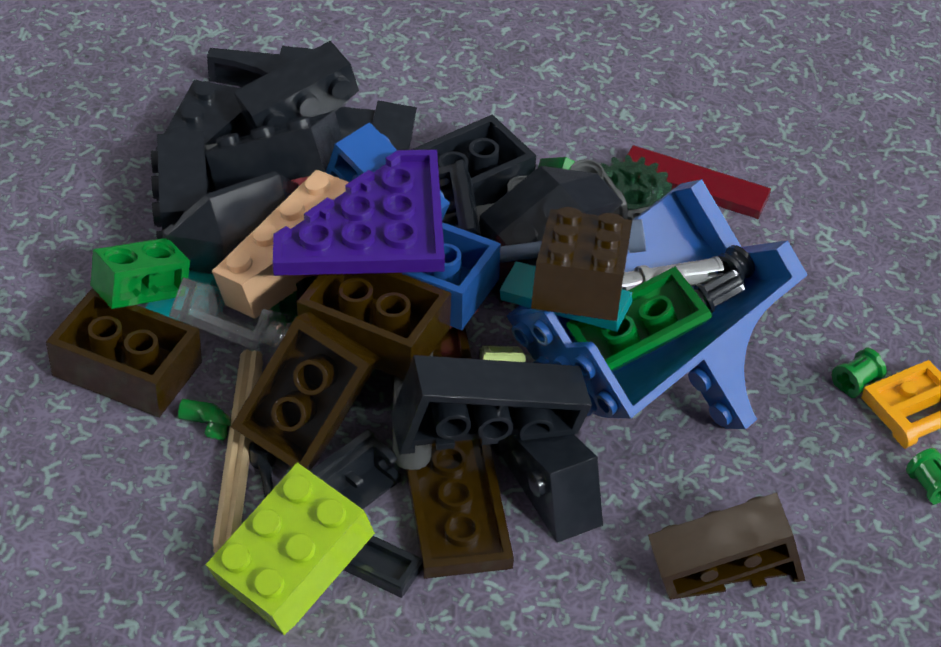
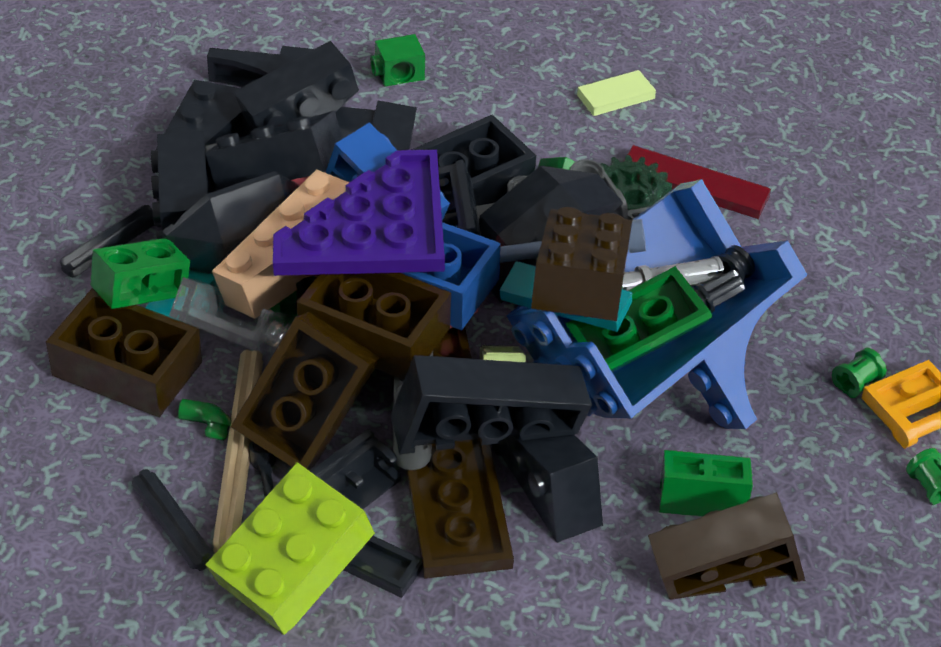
none -> black axle [60,205,154,278]
none -> black axle [132,469,214,571]
none -> green brick [370,34,425,87]
none -> yellowish green tile [577,70,656,116]
none -> green hinge [659,450,753,517]

